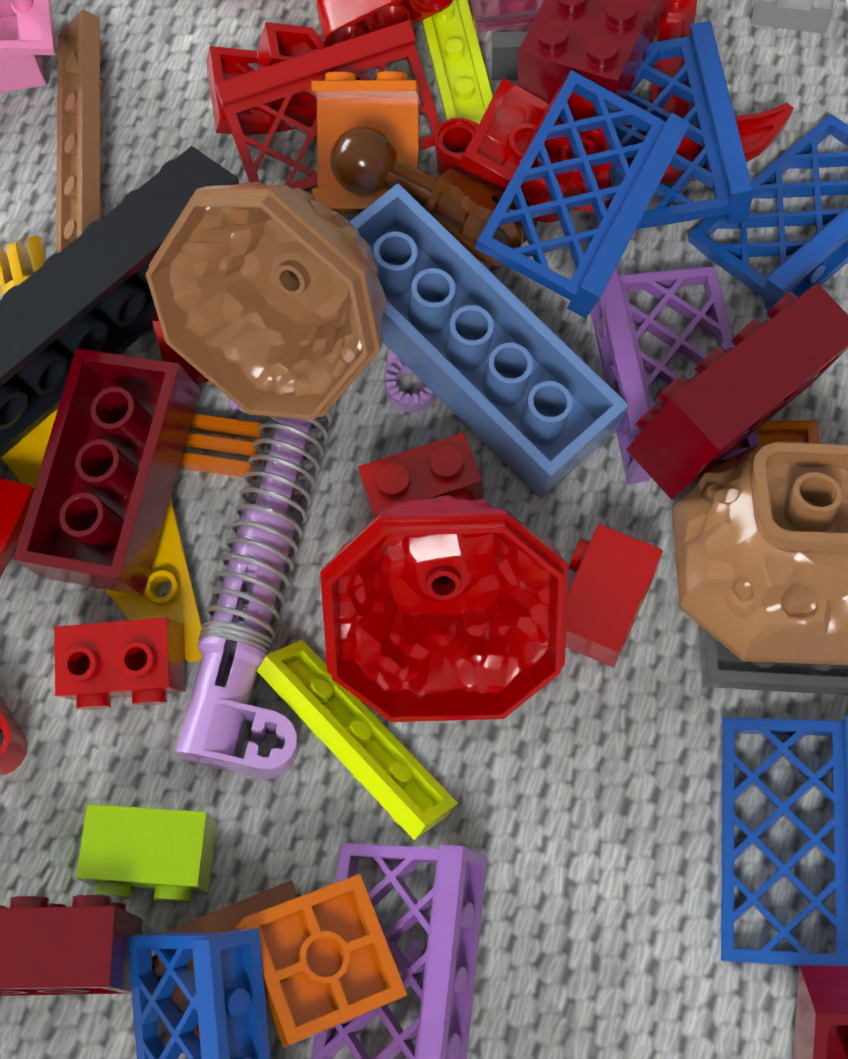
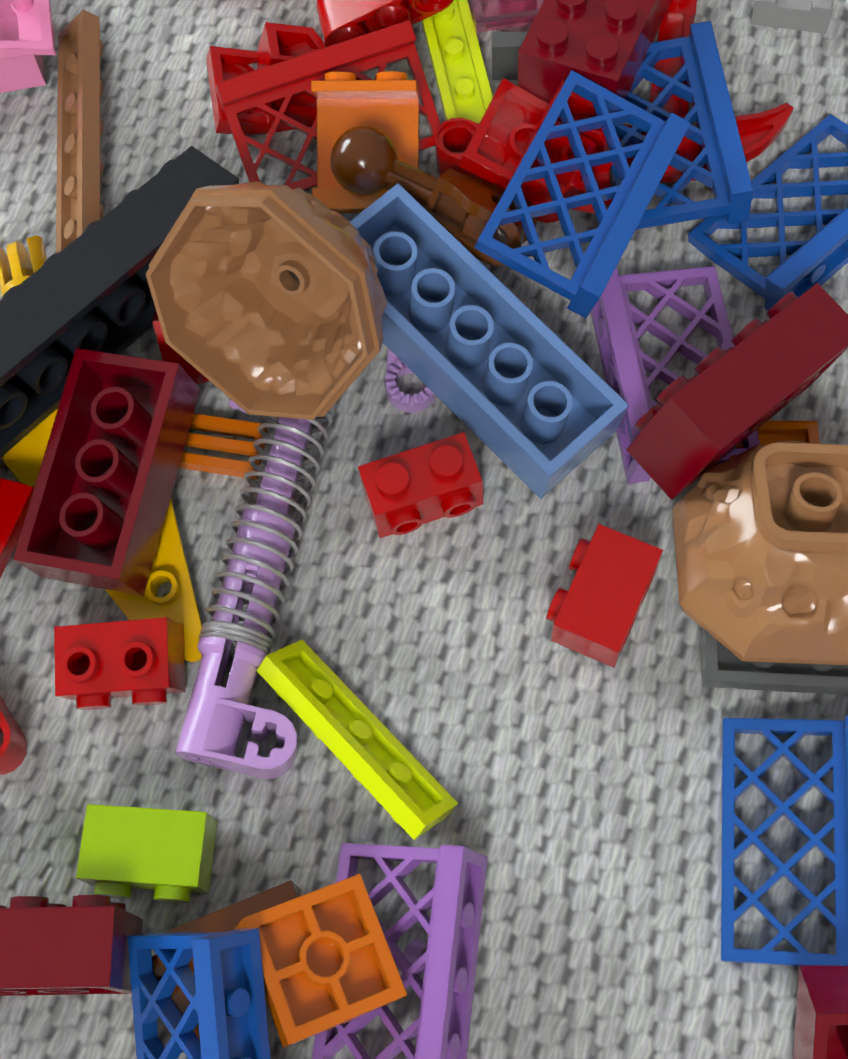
red rock [320,495,569,722] -> none

